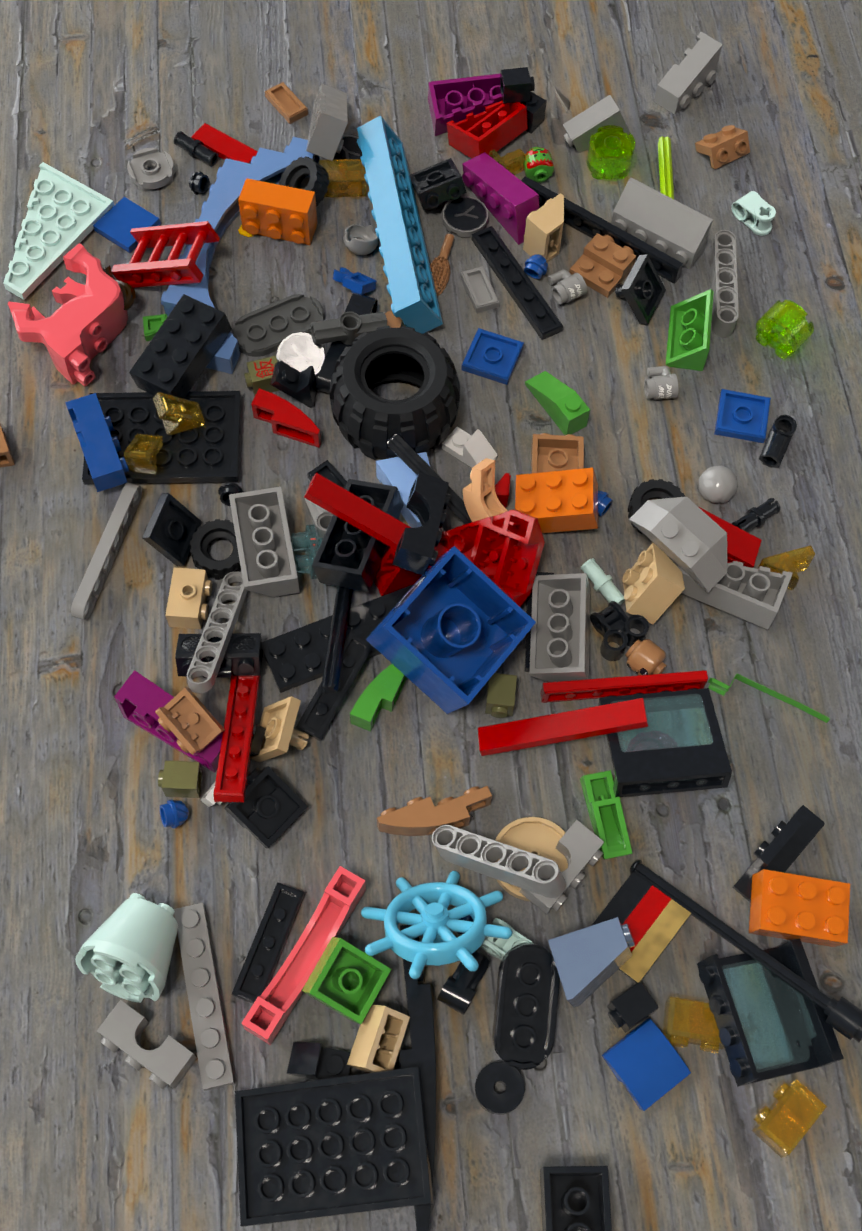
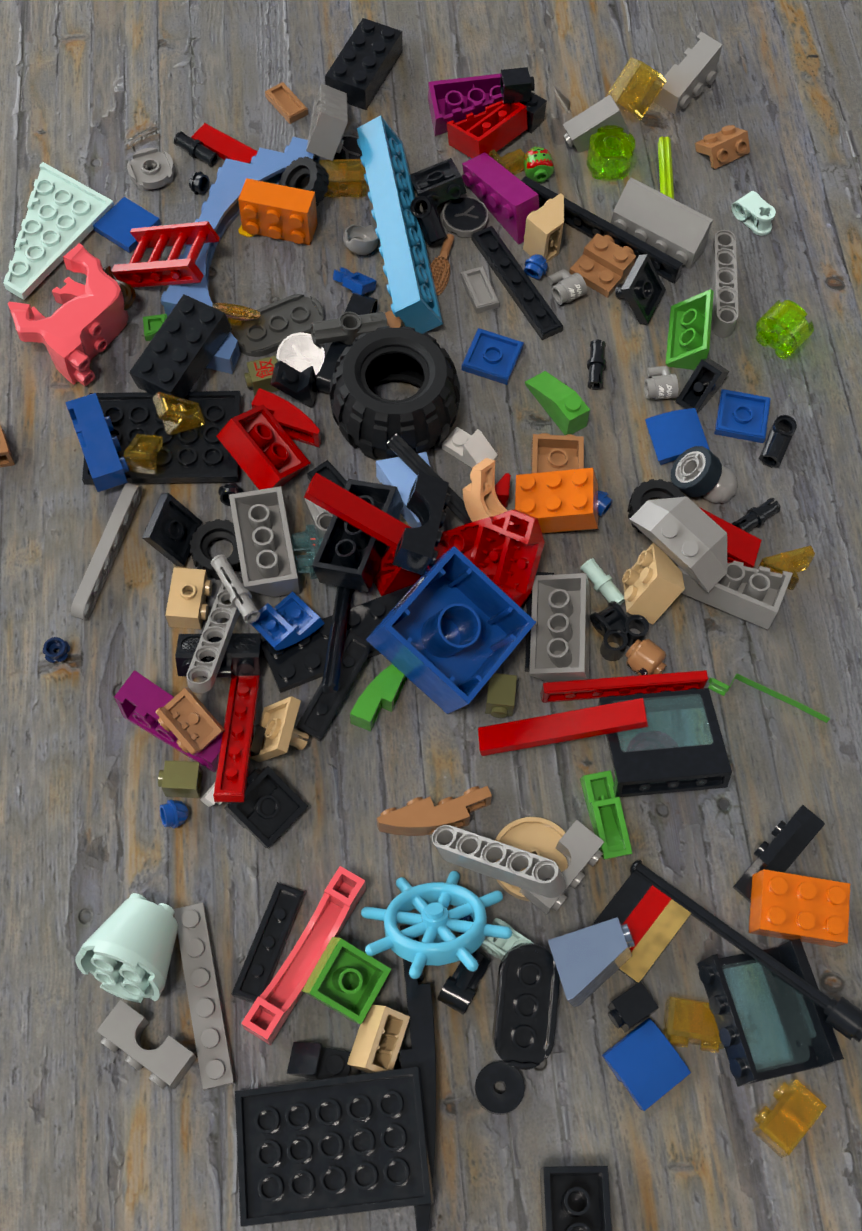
none -> dark blue plate [43,637,70,663]
none -> light grey pin [211,554,260,623]
none -> clear yellow dish [212,303,260,325]
none -> red slope [216,404,311,490]
none -> blue slope [250,591,325,651]
none -> black brick [325,18,402,110]
none -> black piece [410,196,447,245]
none -> black pin [587,339,607,390]
none -> clear yellow slope [605,57,666,120]
none -> blue slope [645,408,710,465]
none -> black wheel [671,446,722,497]
none -> black slope [675,358,730,414]

